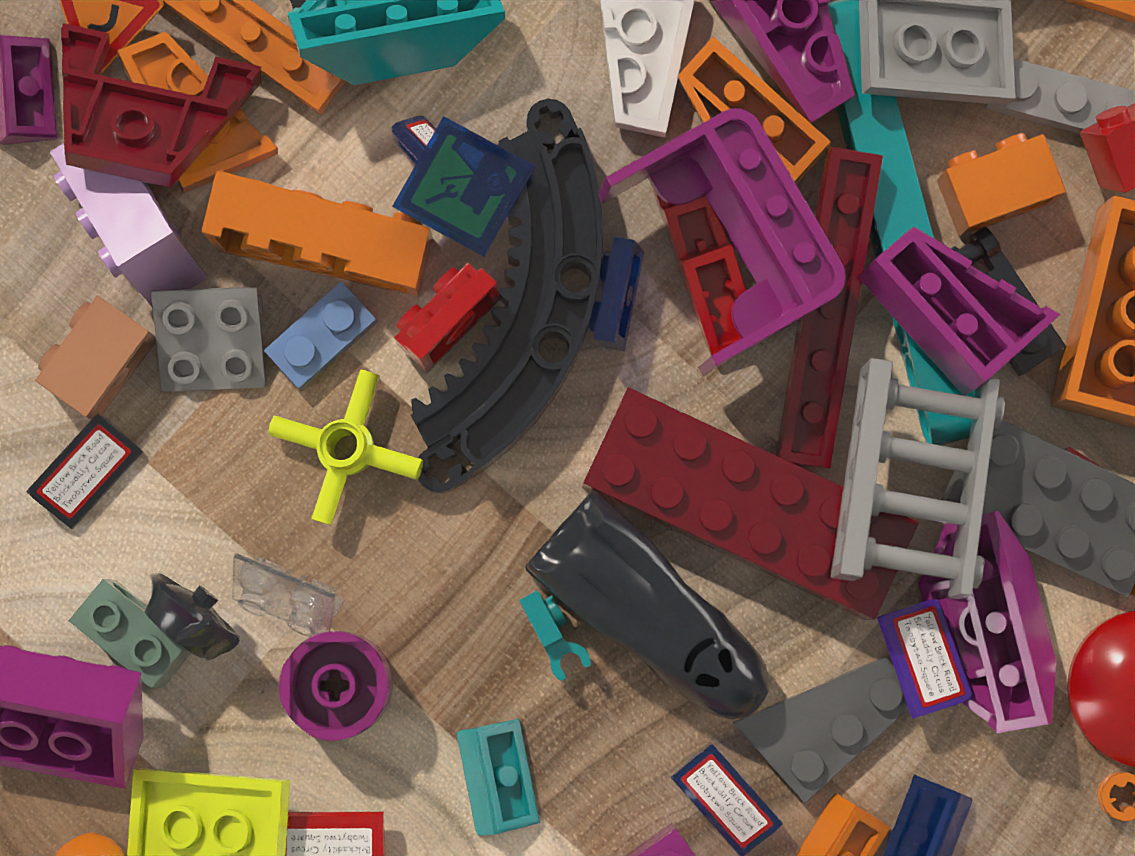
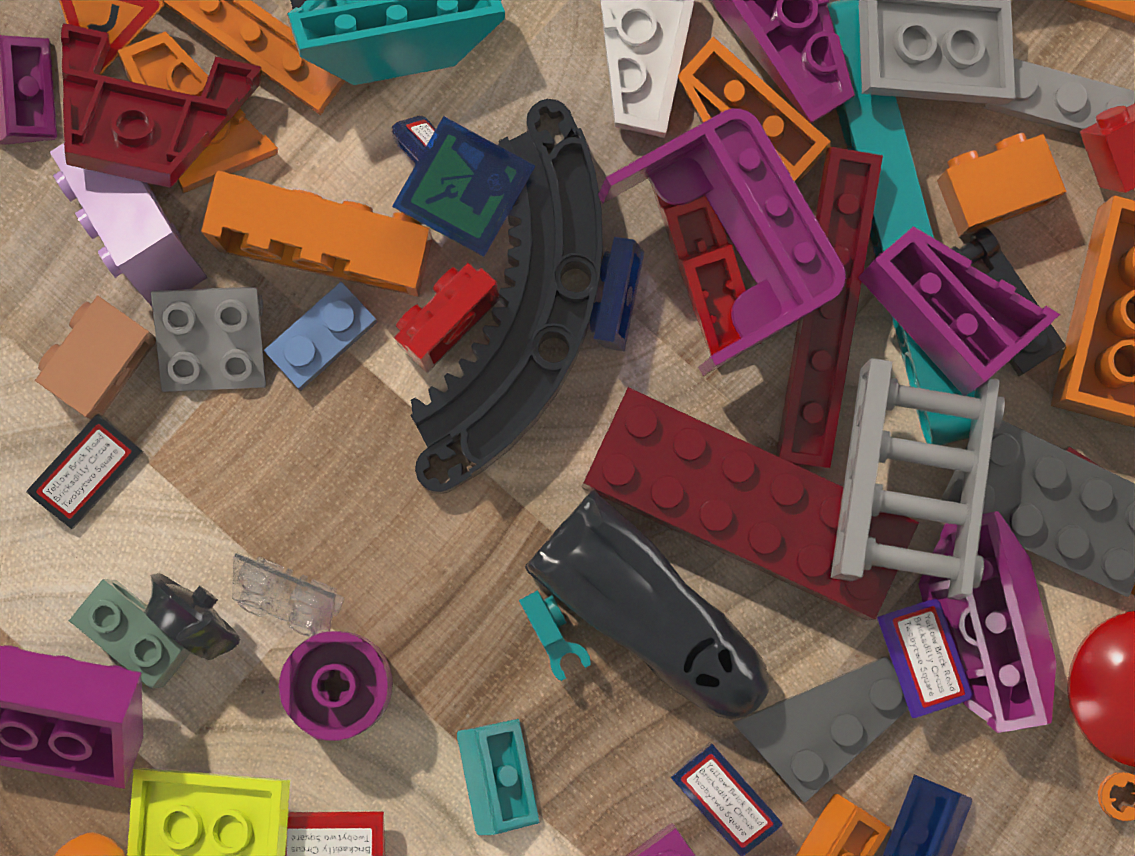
neon yellow bar [268,370,424,526] -> none

